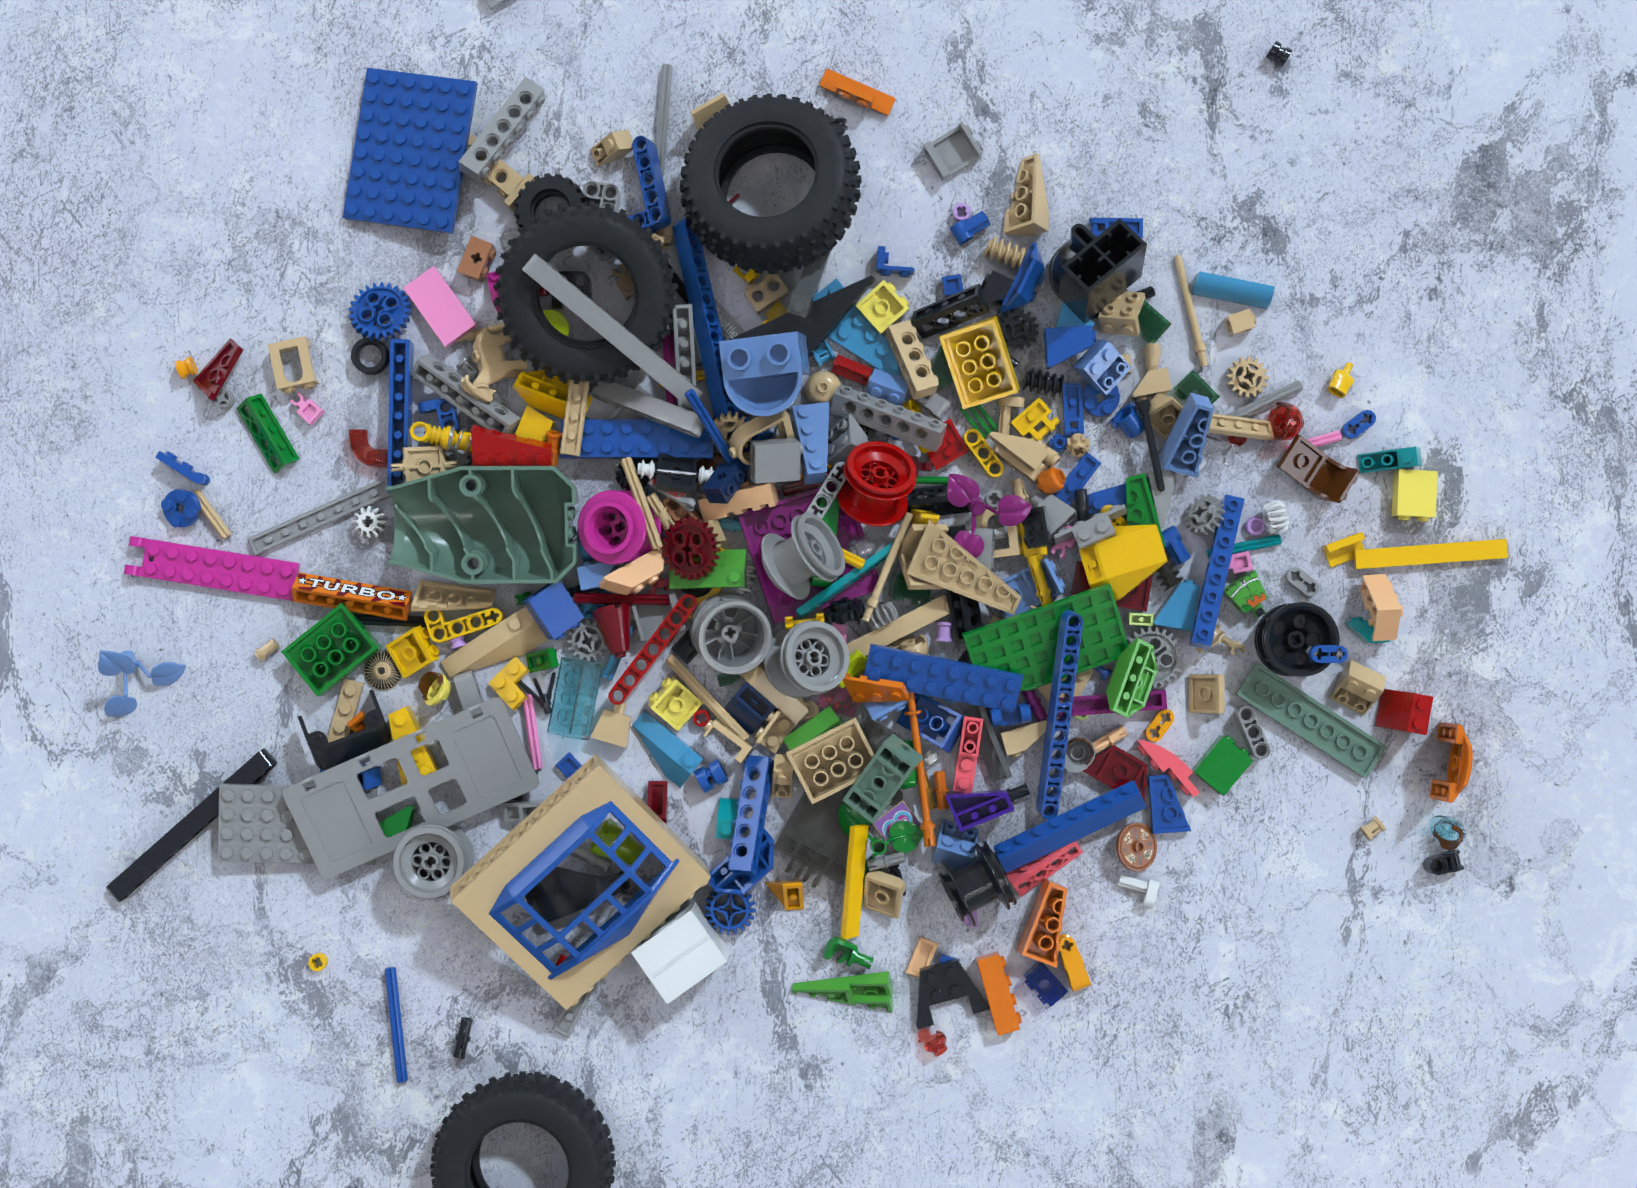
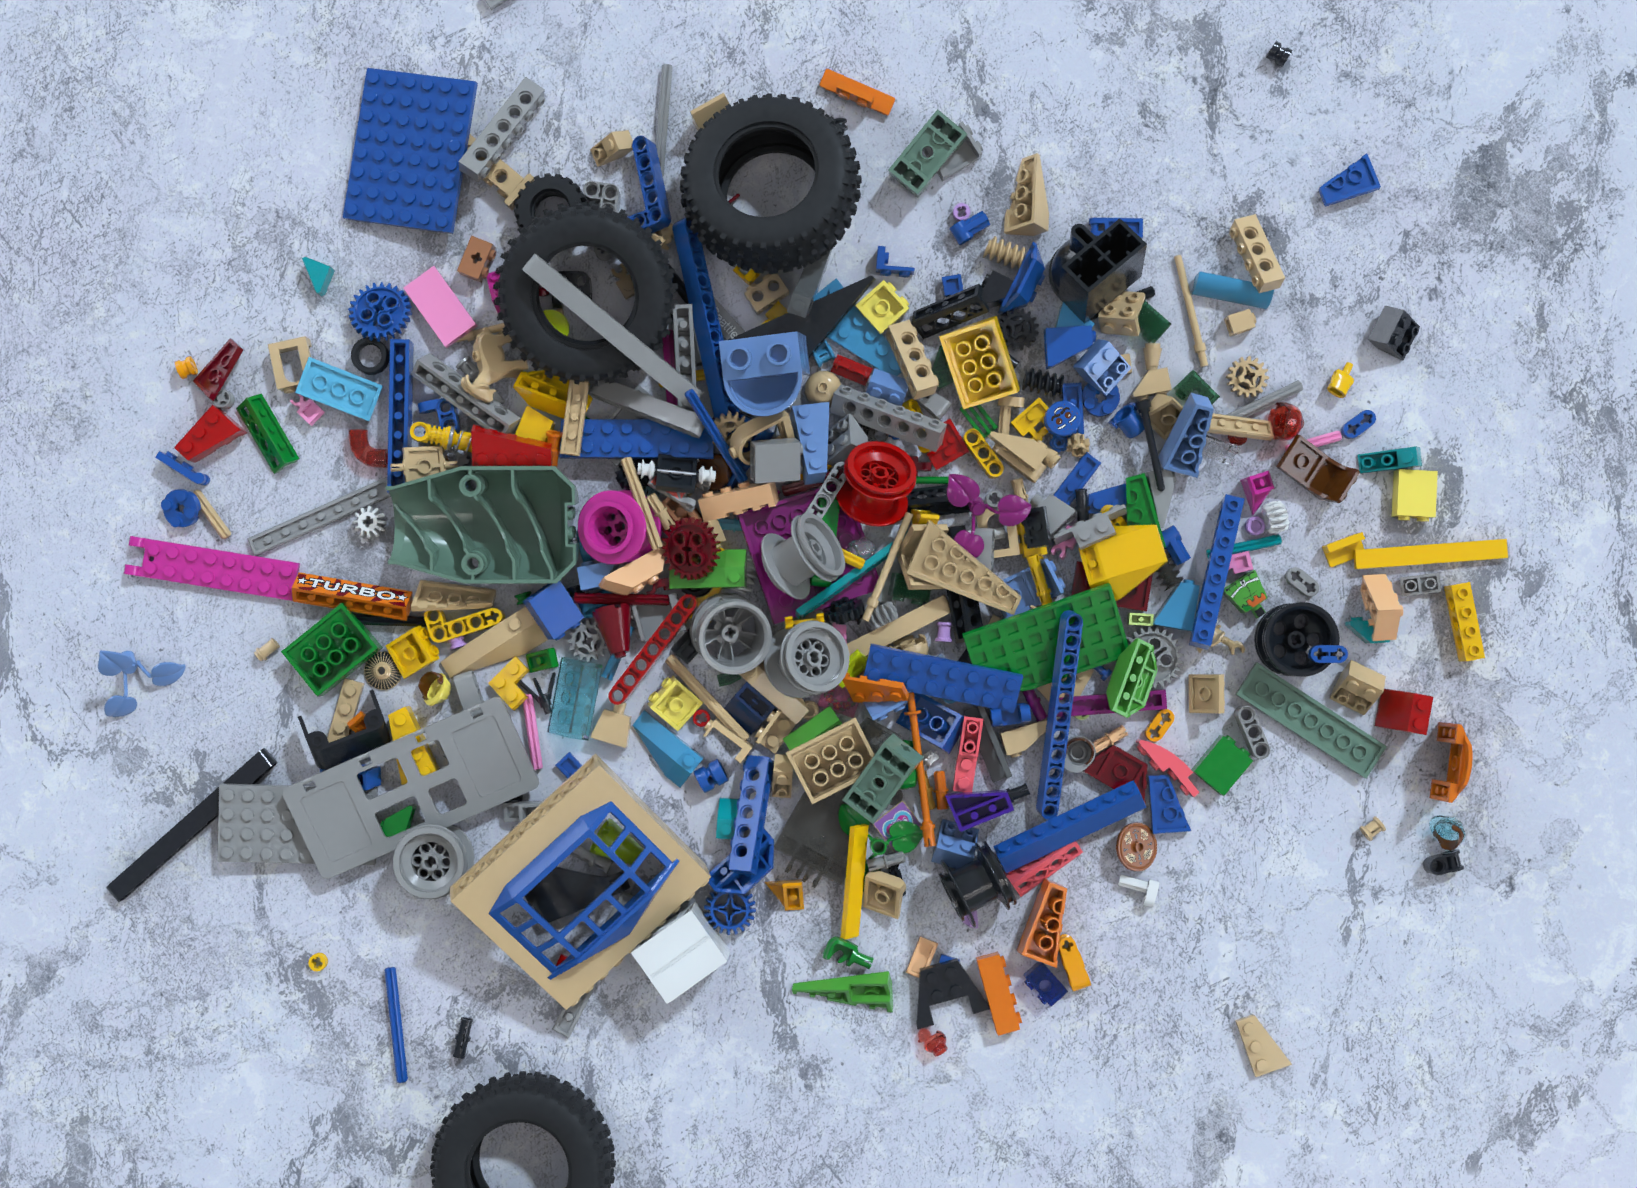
dark red slope [647,781,668,825] -> none
dark blue brick [701,463,746,504] -> none
orange head [1036,467,1066,495] -> none
light grey gear [1184,494,1225,536] -> none
none -> red wedge [174,405,248,463]
none -> medium azure plate [295,357,383,421]
none -> teal slope [302,257,335,297]
none -> sand green plate [888,109,967,198]
none -> blue head [1044,401,1081,438]
none -> tan brick [1230,214,1285,293]
none -> tan wing [1235,1014,1292,1077]
none -> dark pink slope [1240,471,1275,516]
none -> blue wing [1318,153,1381,207]
none -> black slope [1368,306,1420,360]
none -> light grey slope [1400,573,1442,596]
none -> yellow brick [1444,582,1485,661]

